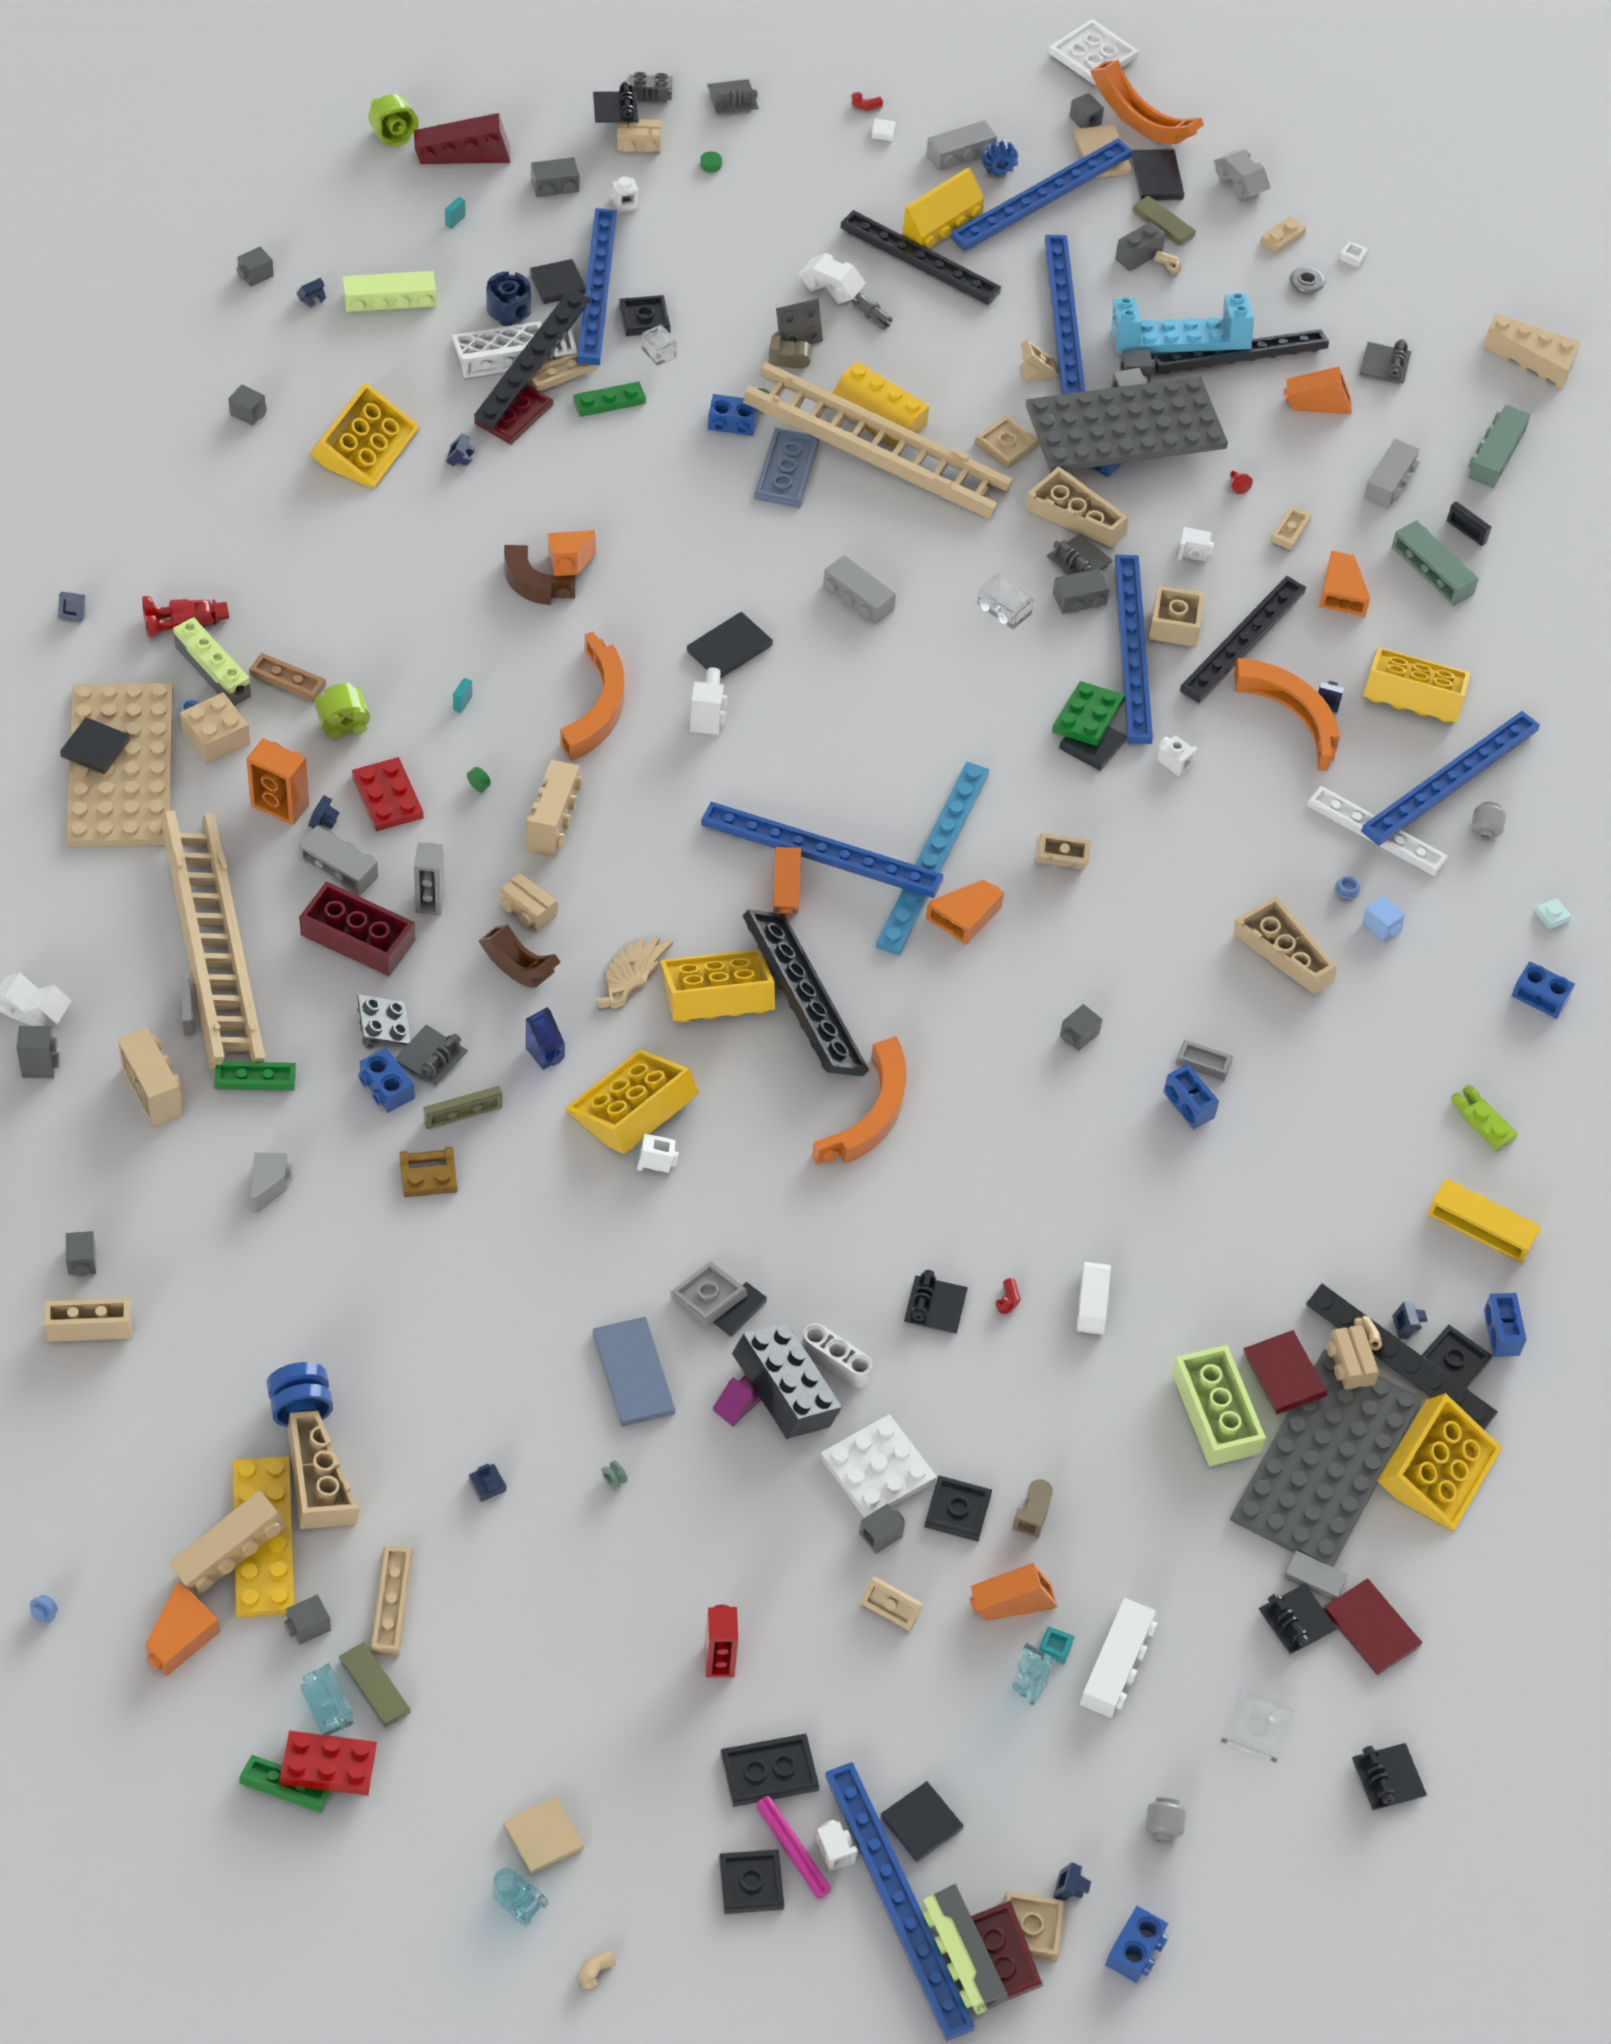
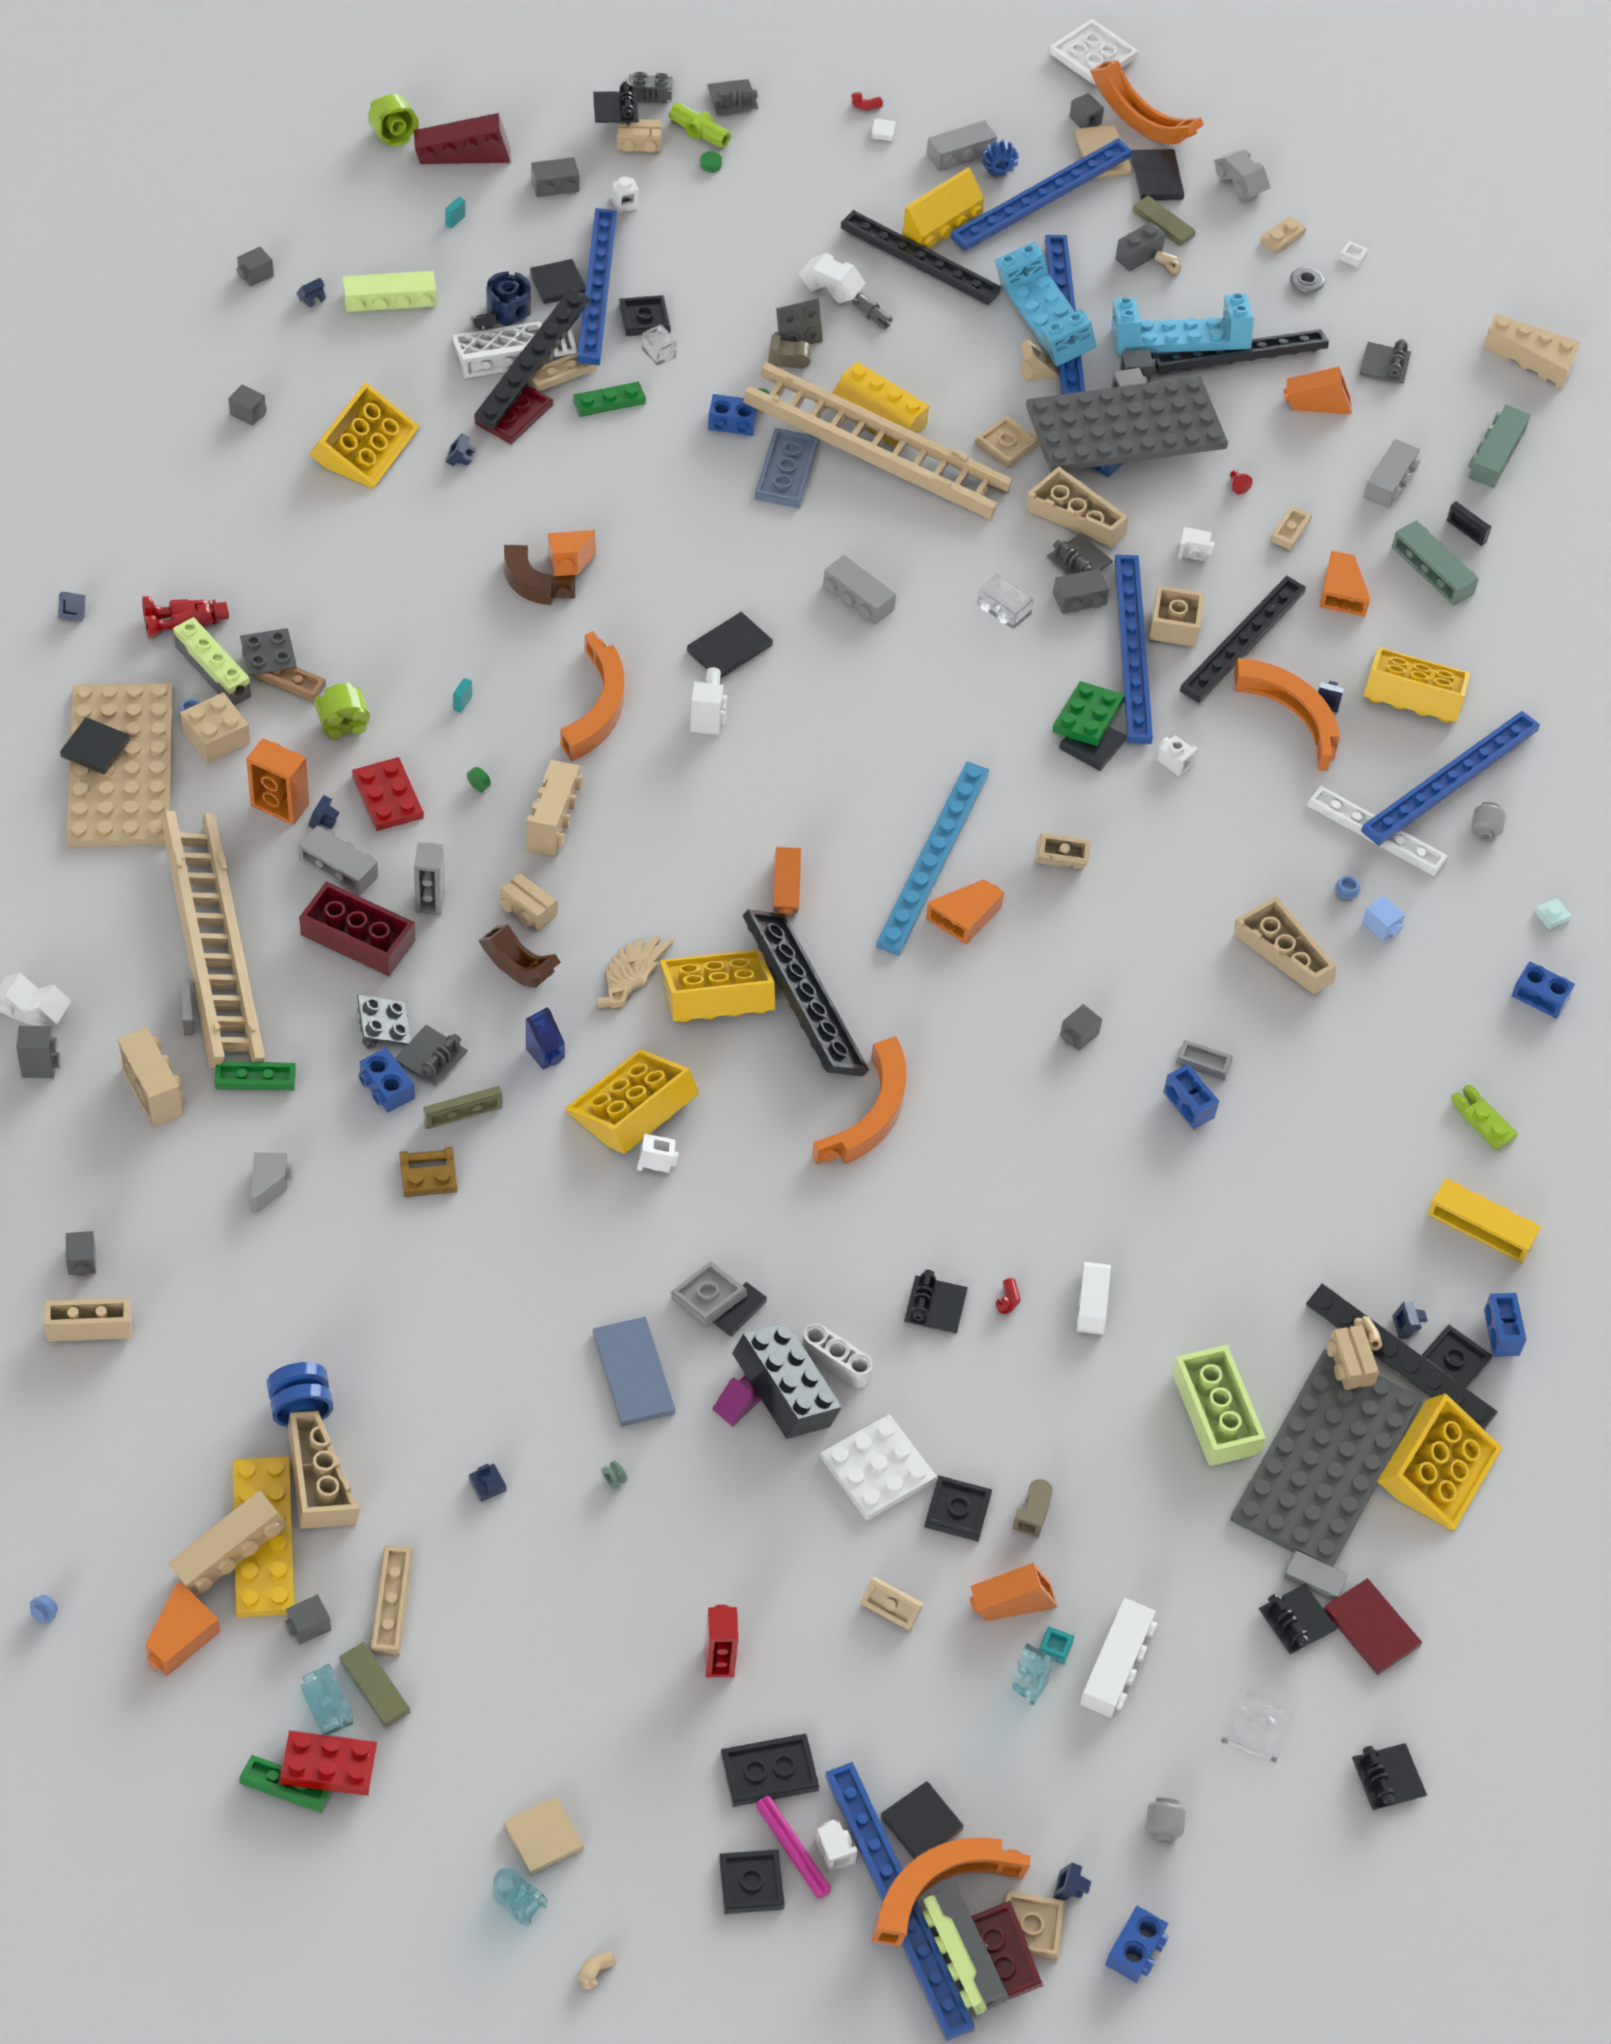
blue plate [701,801,943,898] -> none
dark grey brick [859,1503,905,1554] -> none
dark red tile [1243,1330,1327,1415] -> none
none -> dark grey hinge [240,628,297,676]
none -> black plate [470,313,497,330]
none -> lime piece [669,102,731,149]
none -> orange arch [871,1838,1031,1947]
none -> medium azure plate [995,241,1097,367]

